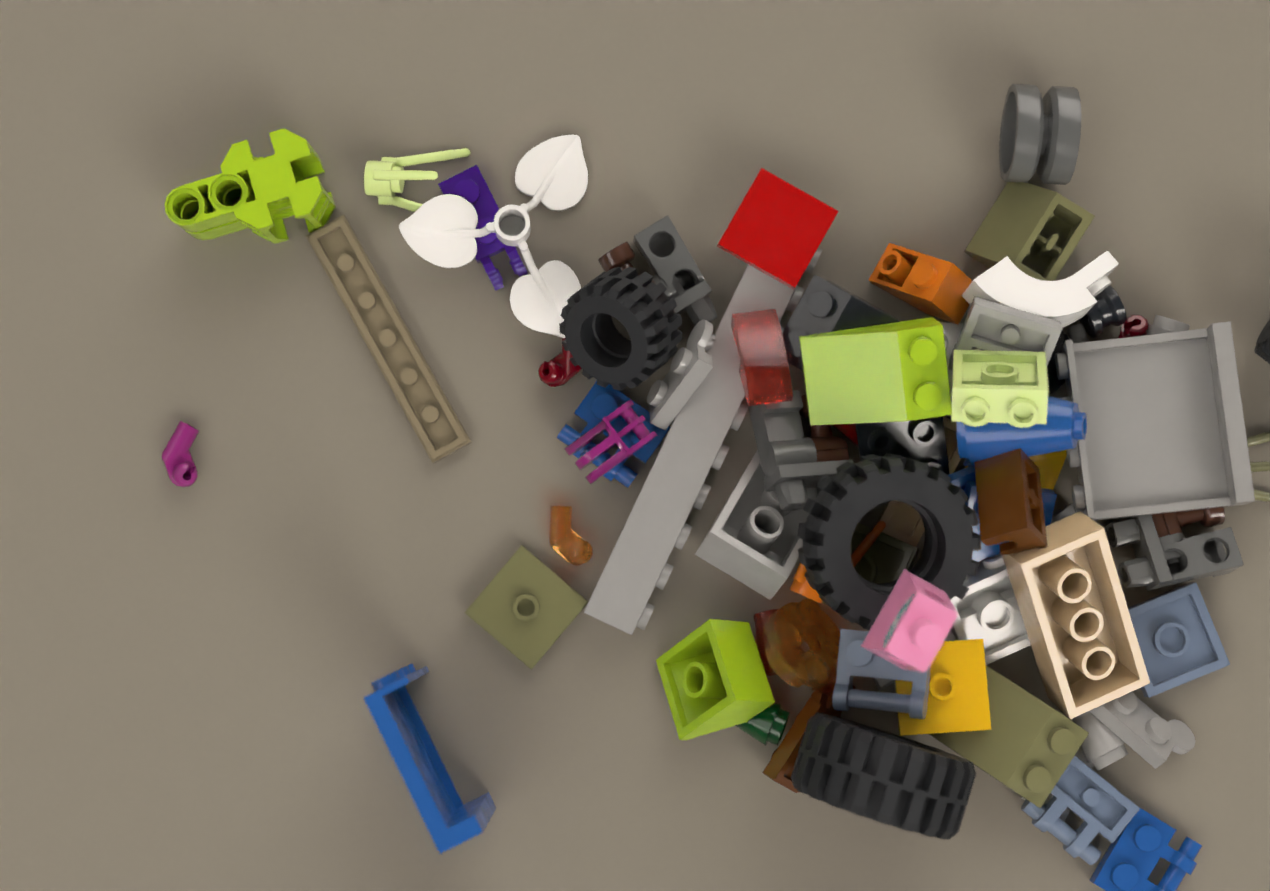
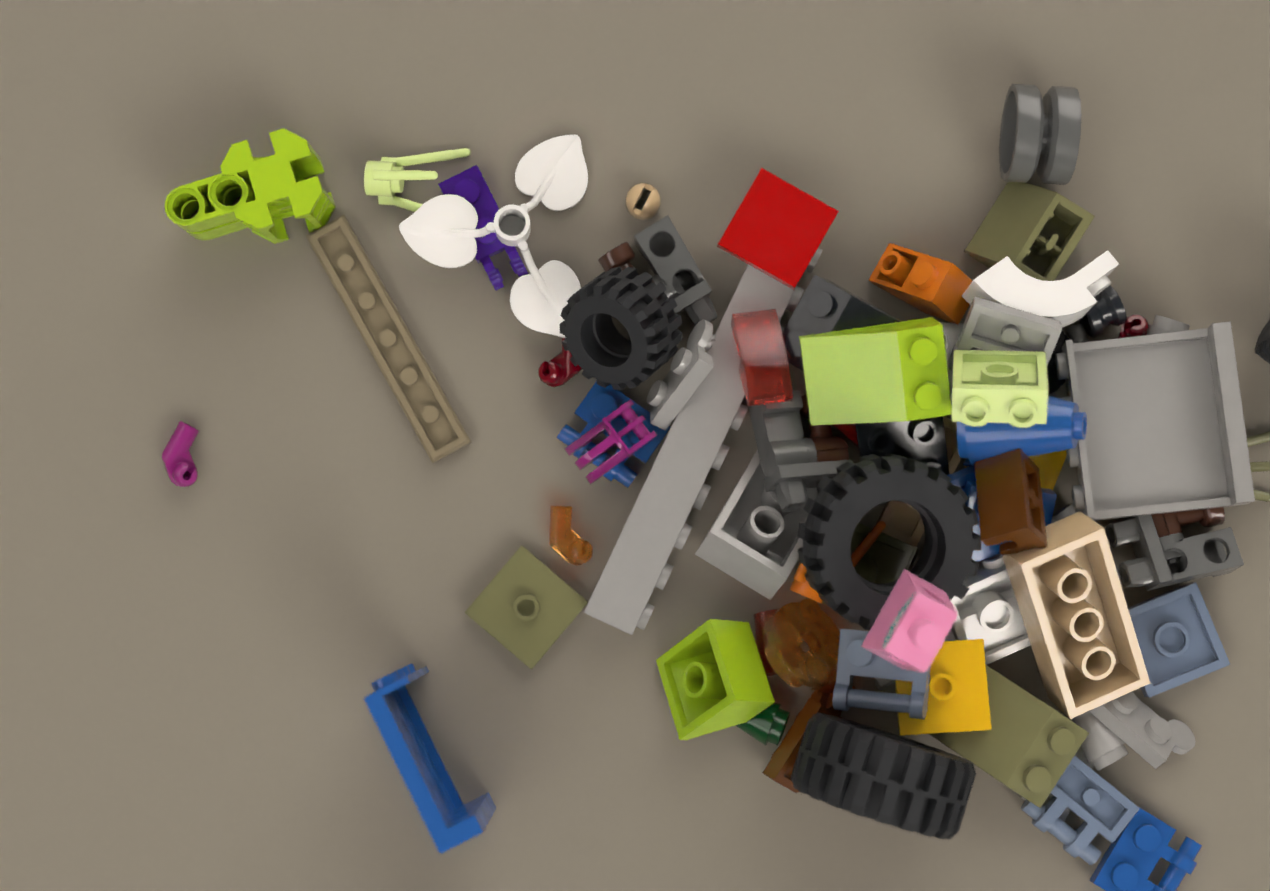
none -> tan hinge [626,183,661,220]

